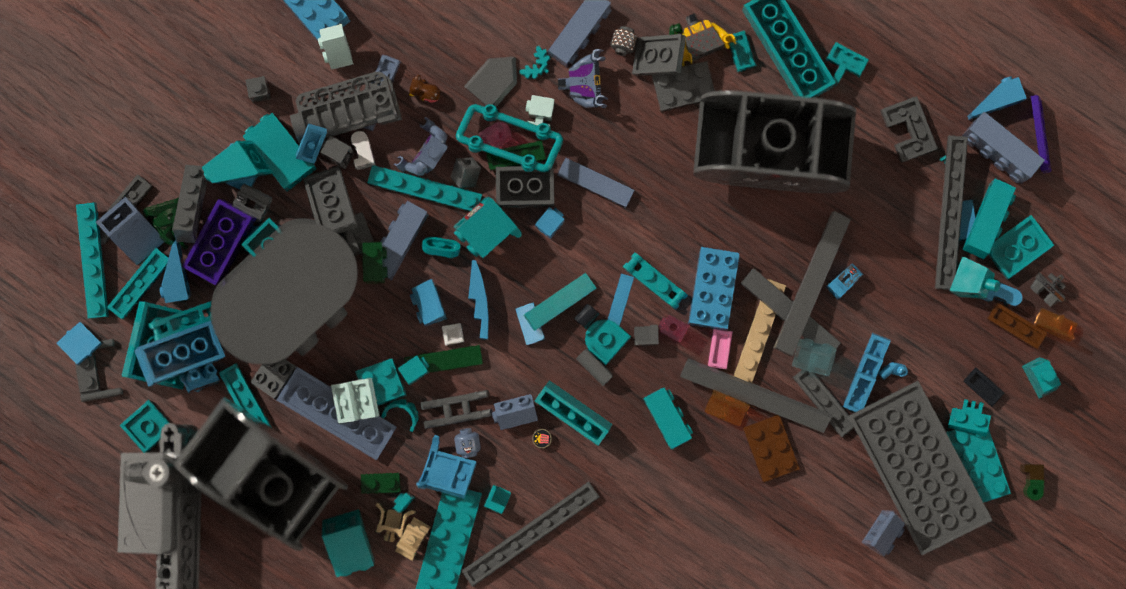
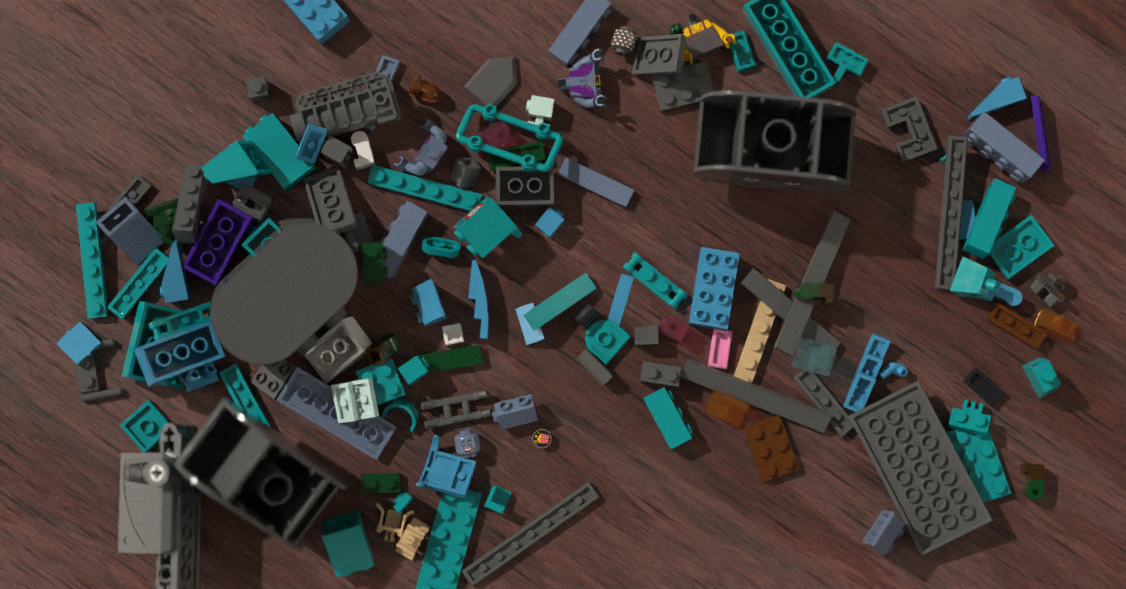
light aqua brick [318,24,353,70] -> none
teal animal [520,46,550,80] -> none
teal brick [535,380,612,445] -> none
dark azure leg [826,263,863,300] -> none
none -> white slope [305,316,372,384]
none -> leg [365,333,400,365]
none -> dark grey brick [639,361,681,388]
none -> leg [794,282,834,306]

